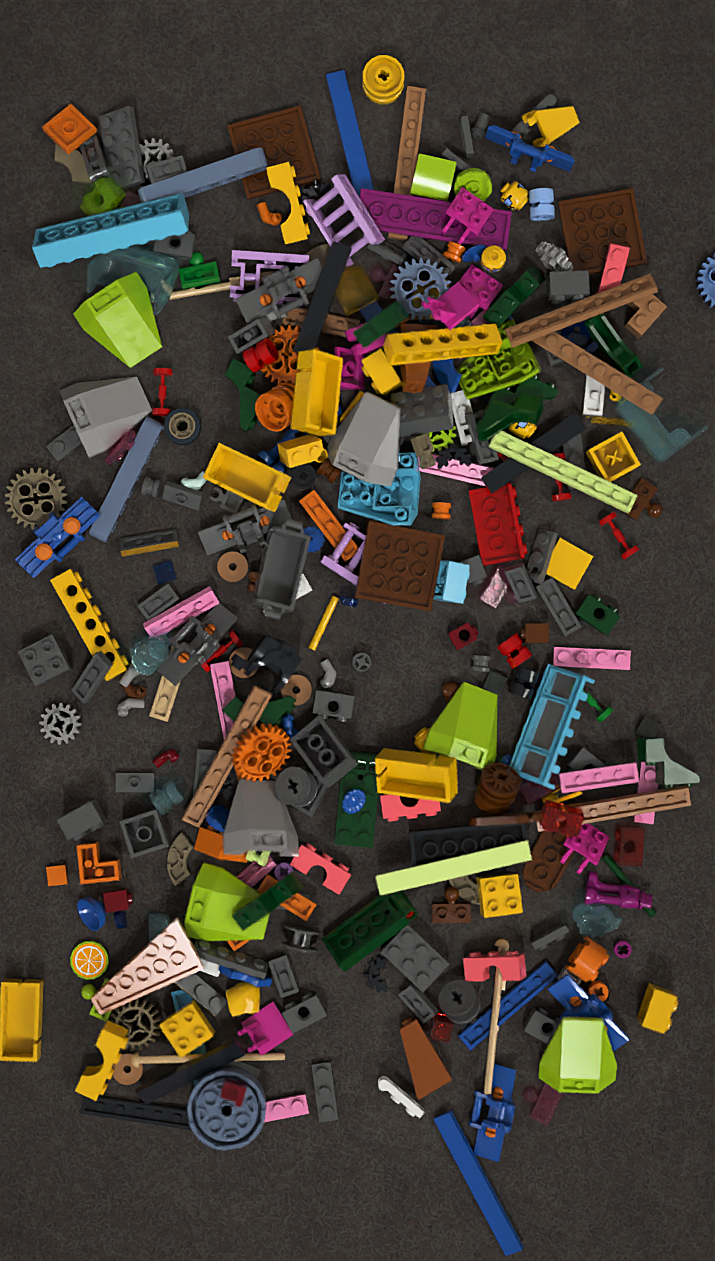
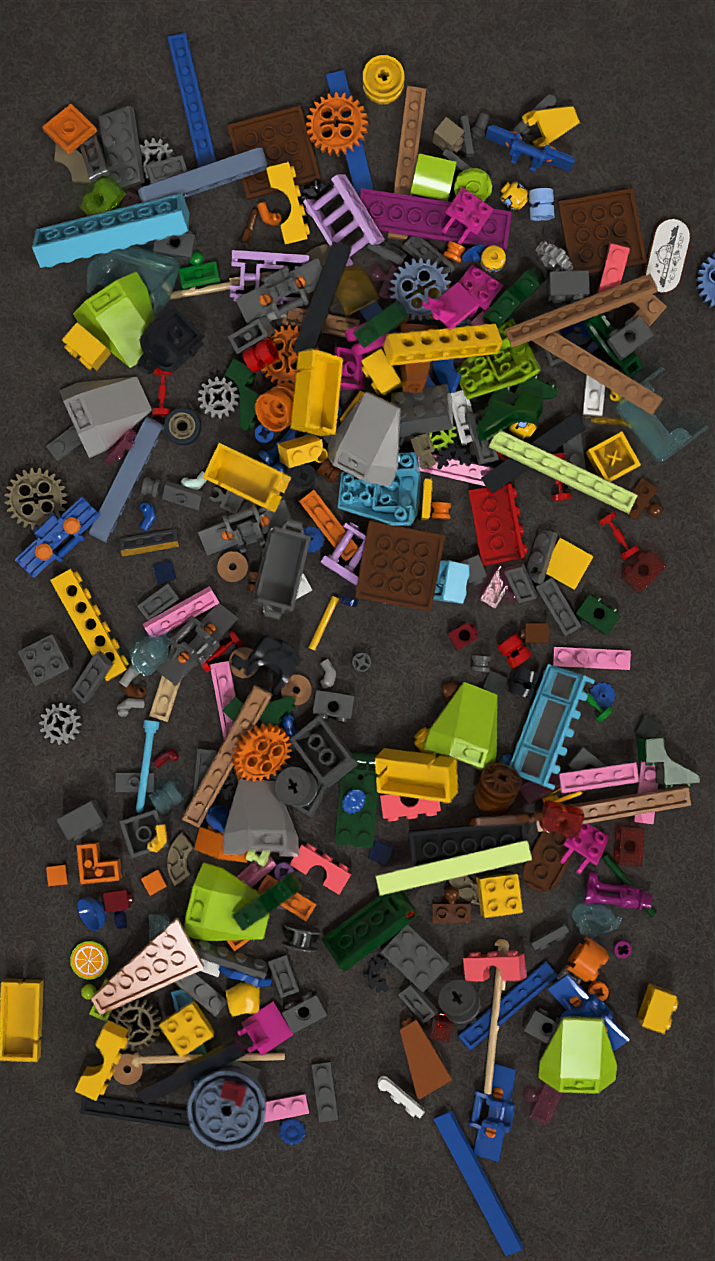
none -> yellow brick [62,323,111,371]
none -> medium azure piece [136,720,159,813]
none -> black animal [137,306,205,374]
none -> blue arm [139,502,156,531]
none -> orange tile [141,870,167,896]
none -> yellow arm [147,824,167,852]
none -> blue tile [167,32,217,168]
none -> light grey gear [198,377,240,419]
none -> reddish brown piece [242,209,258,244]
none -> blue wheel [255,424,274,444]
none -> blue piece [279,1119,305,1145]
none -> orange gear [306,92,368,156]
none -> clear blue tile [368,840,393,866]
none -> yellow tile [421,479,432,521]
none -> dark tan brick [433,117,464,154]
none -> blue piece [590,682,616,709]
none -> dark grey brick [607,316,654,361]
none -> clear red brick [621,550,667,594]
none -> white tile [643,218,691,294]

